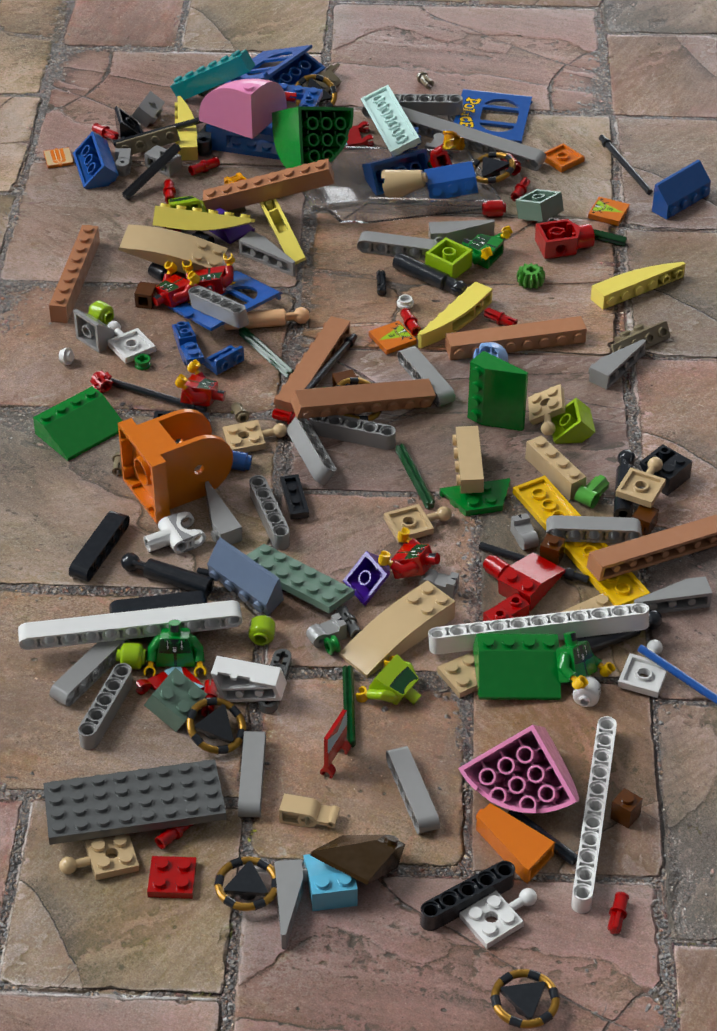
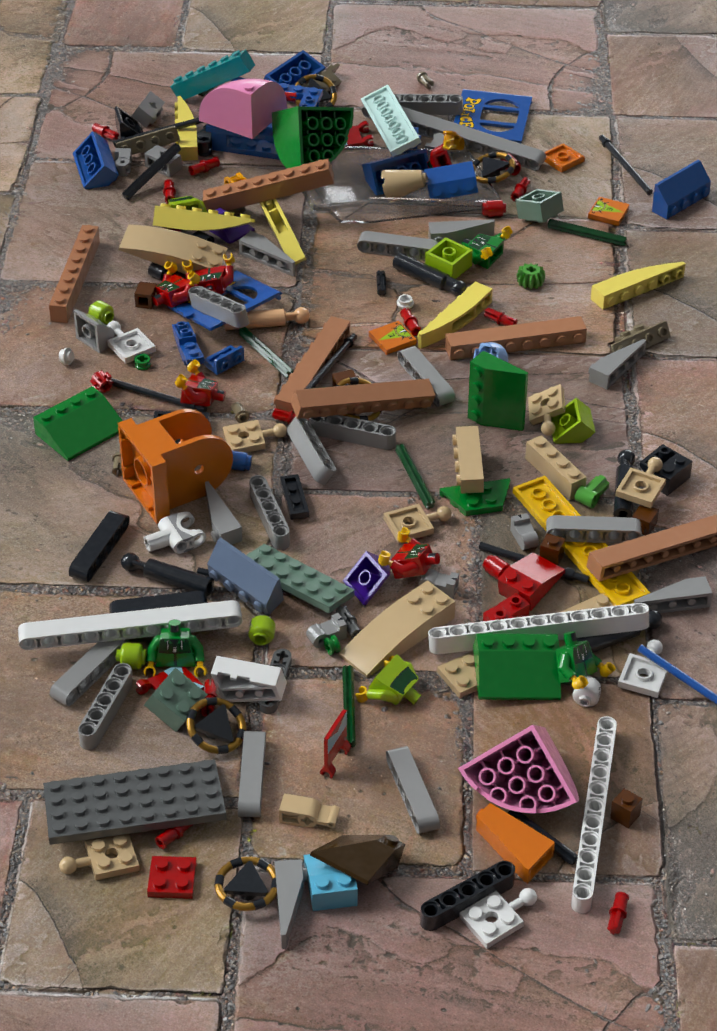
piece [43,147,74,168] -> none
blue door [221,45,313,85] -> none
piece [490,969,560,1029] -> none
red brick [535,219,595,259] -> none

